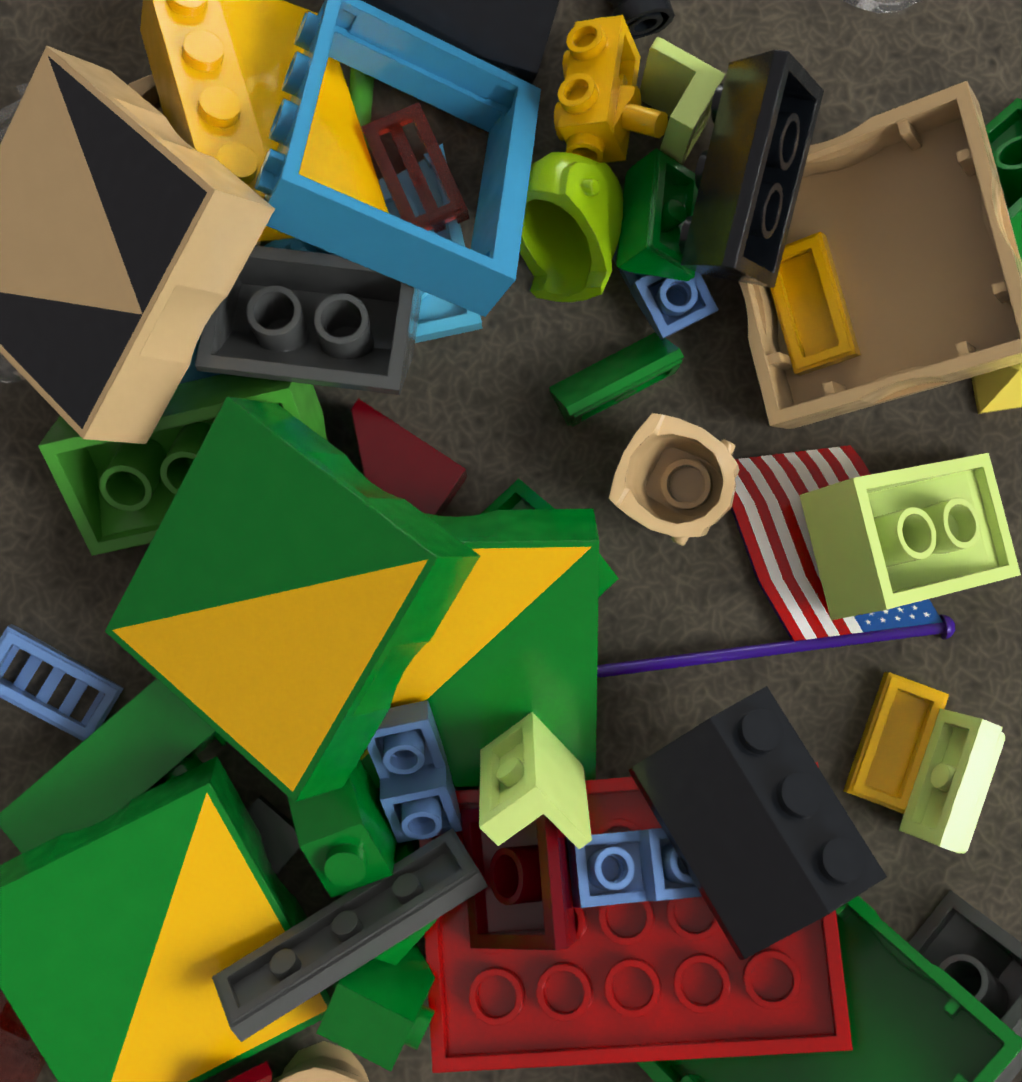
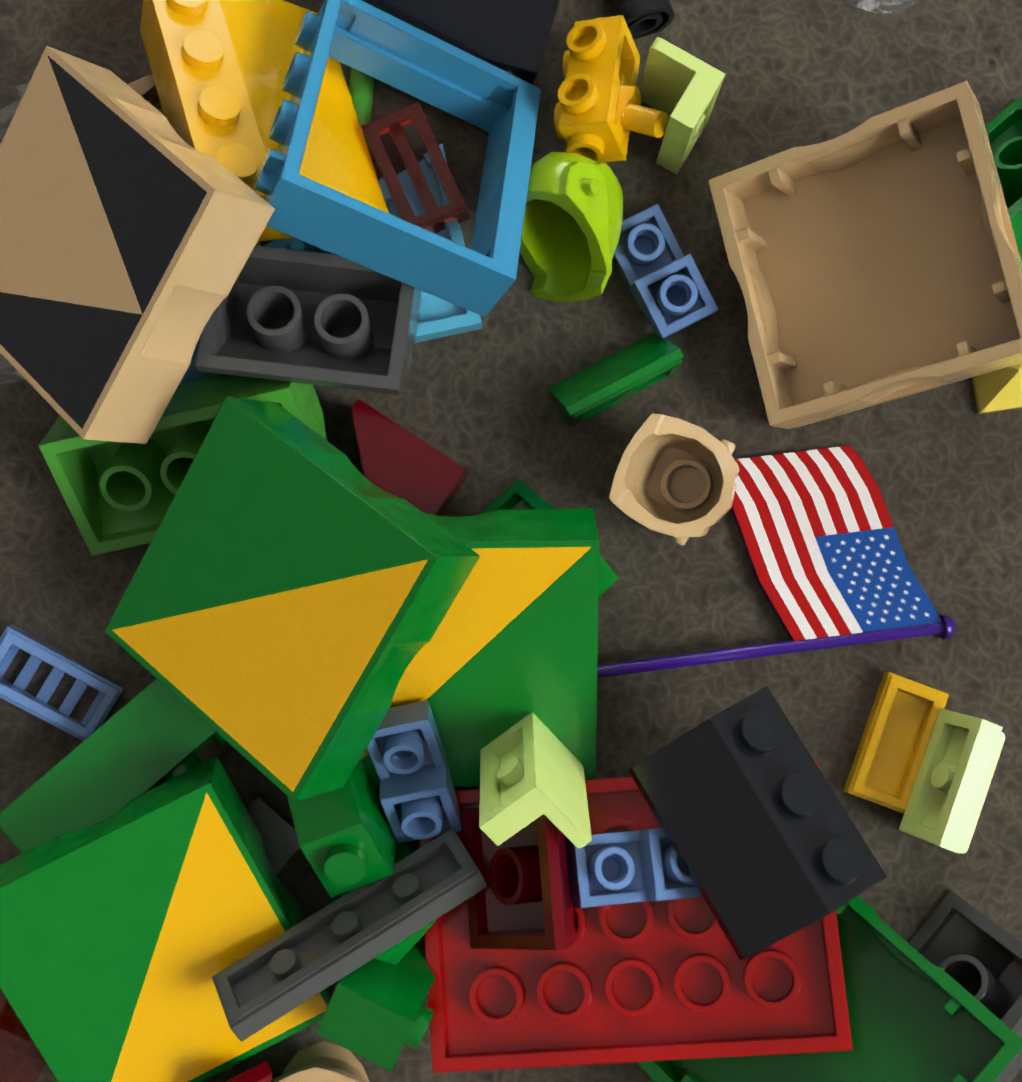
green slope [616,148,698,281] -> none
black slope [679,50,824,288] -> none
yellow tile [770,231,861,376] -> none
yellowish green slope [799,453,1021,620] -> none

